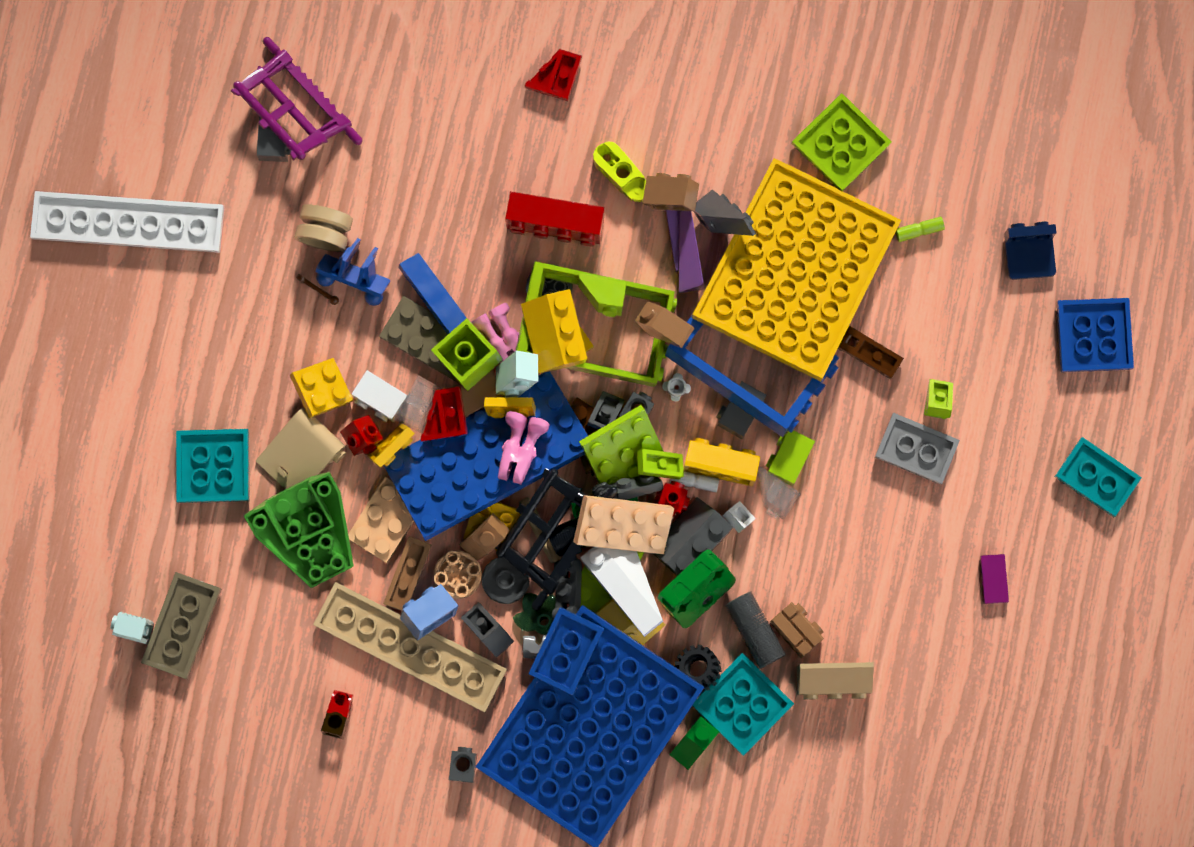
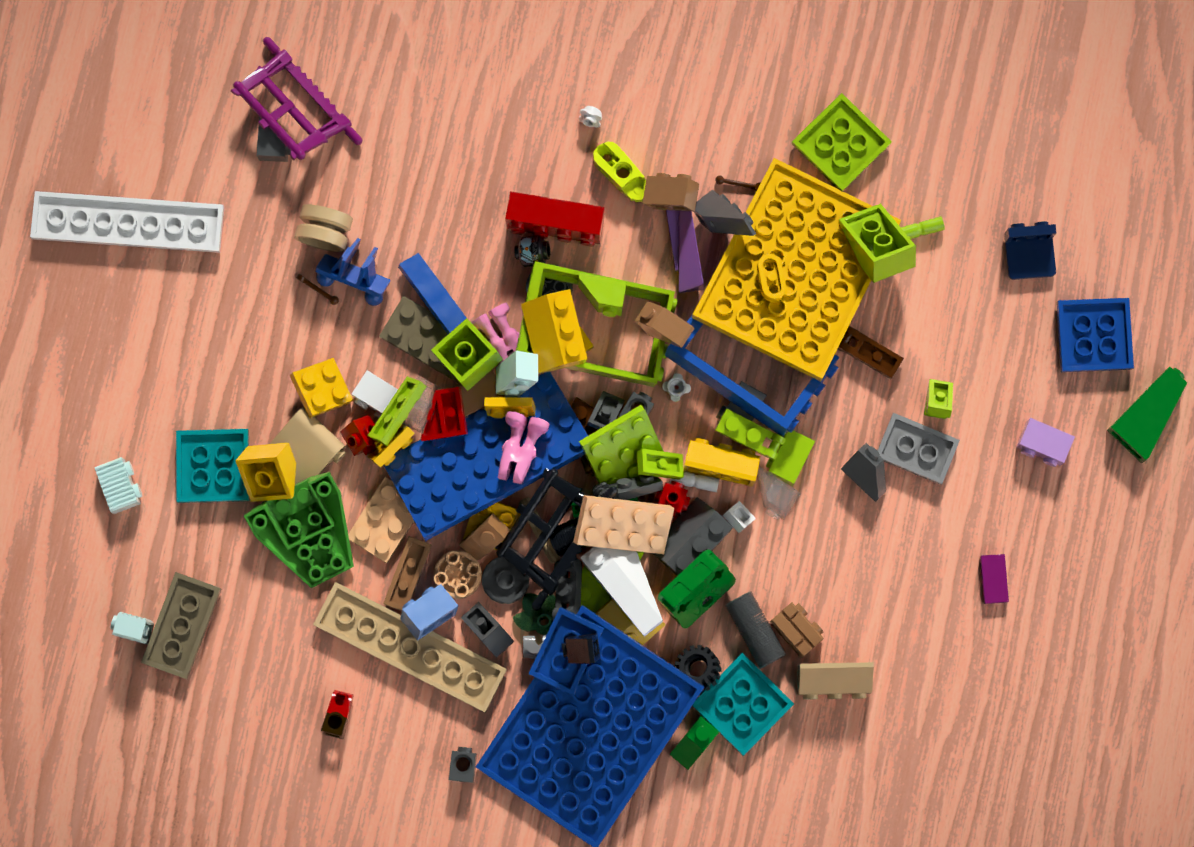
red wing [525,49,582,101] -> none
teal plate [1054,437,1142,518] -> none
none -> light aqua brick [94,457,143,514]
none -> yellow slope [235,443,296,502]
none -> lime plate [368,376,427,446]
none -> head [514,236,551,267]
none -> black slope [562,633,600,664]
none -> white plate [578,106,602,128]
none -> reddish brown hinge [715,175,761,191]
none -> lime plate [715,408,786,461]
none -> yellow plate [757,254,786,302]
none -> lime slope [839,203,916,283]
none -> dark grey slope [841,443,886,502]
none -> lavender brick [1016,418,1075,467]
none -> green slope [1107,366,1187,463]

